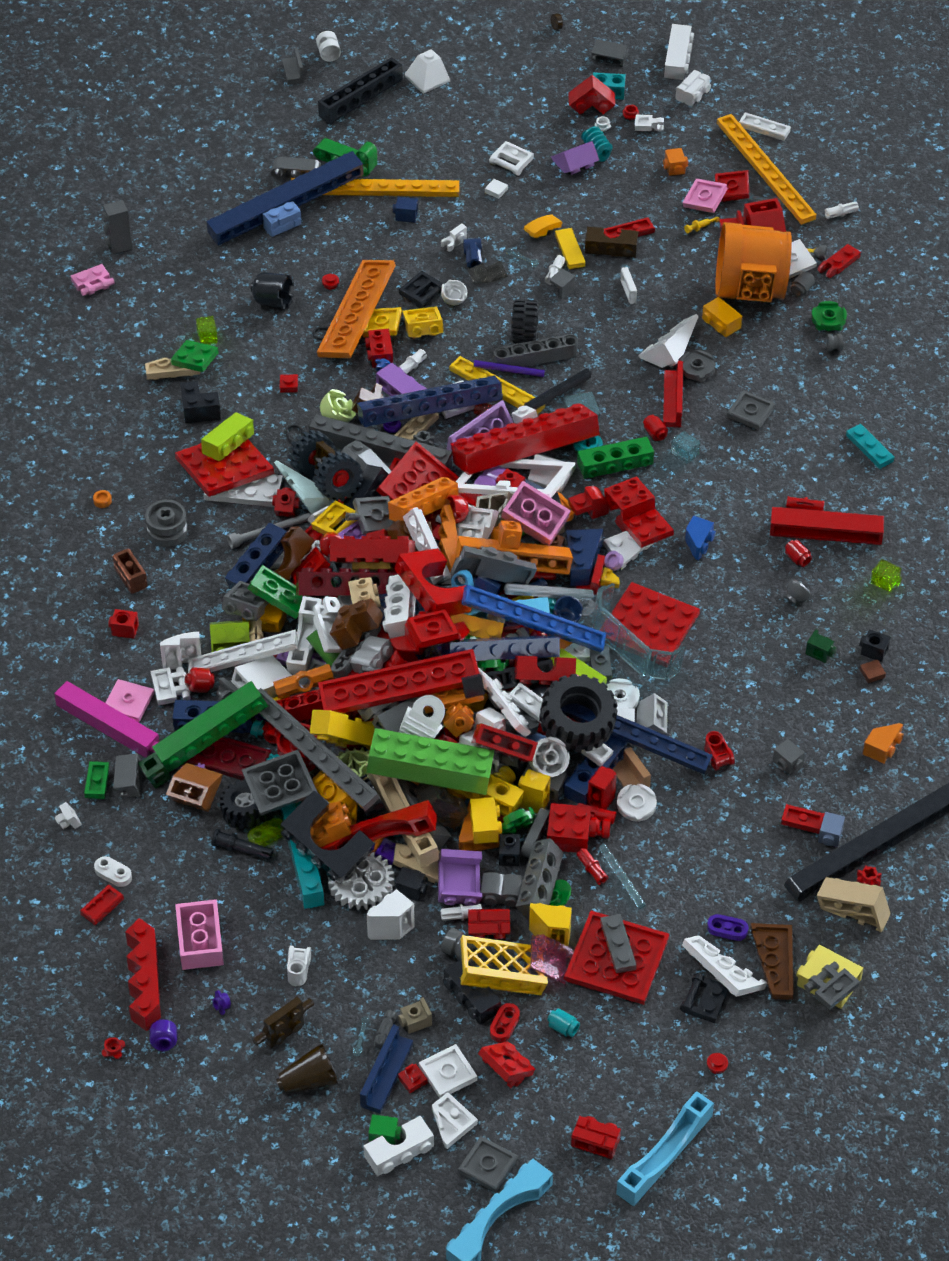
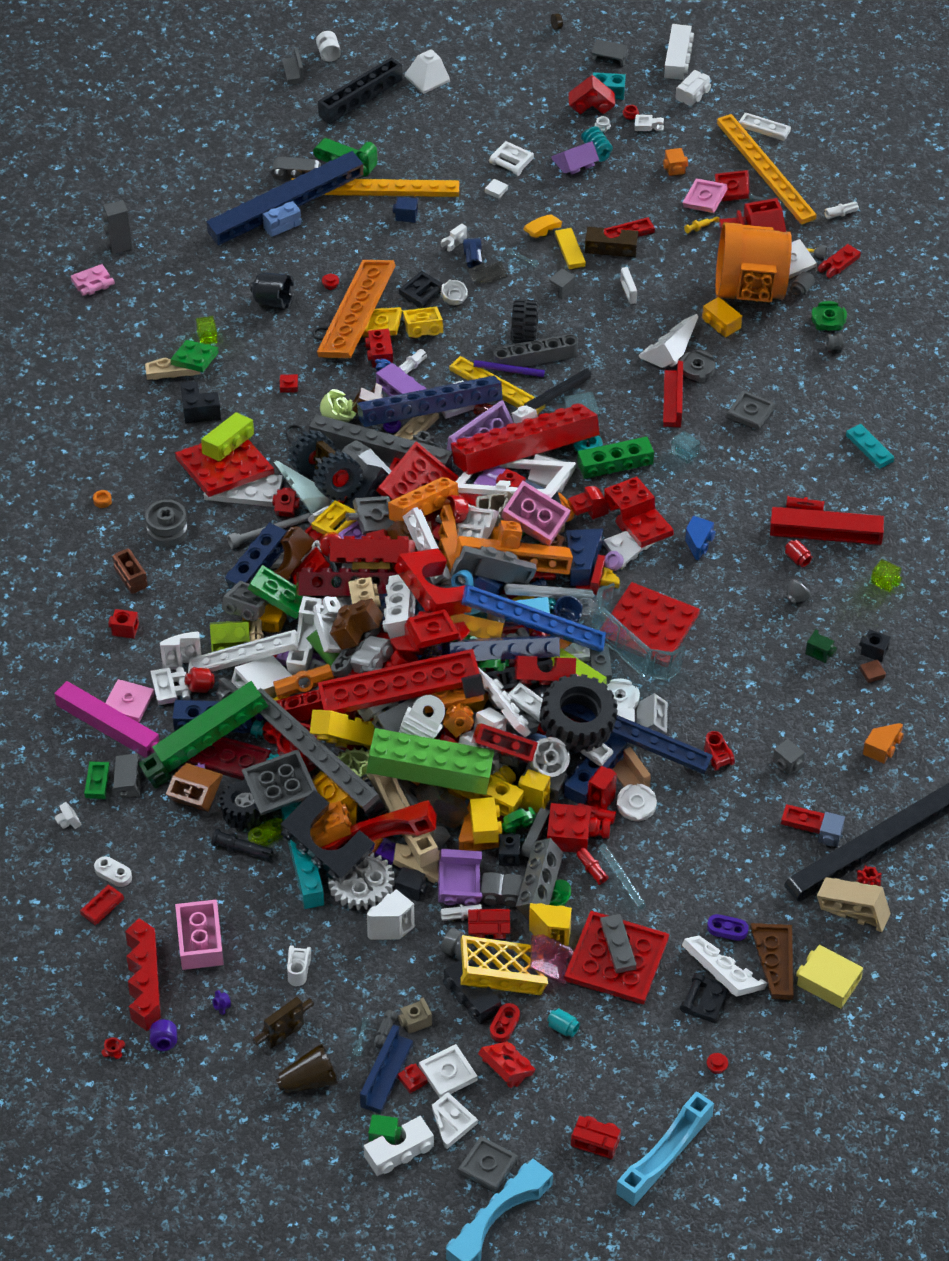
white axle [545,255,565,285] -> none
red brick [643,415,668,441] -> none
dark grey plate [804,961,860,1010] -> none

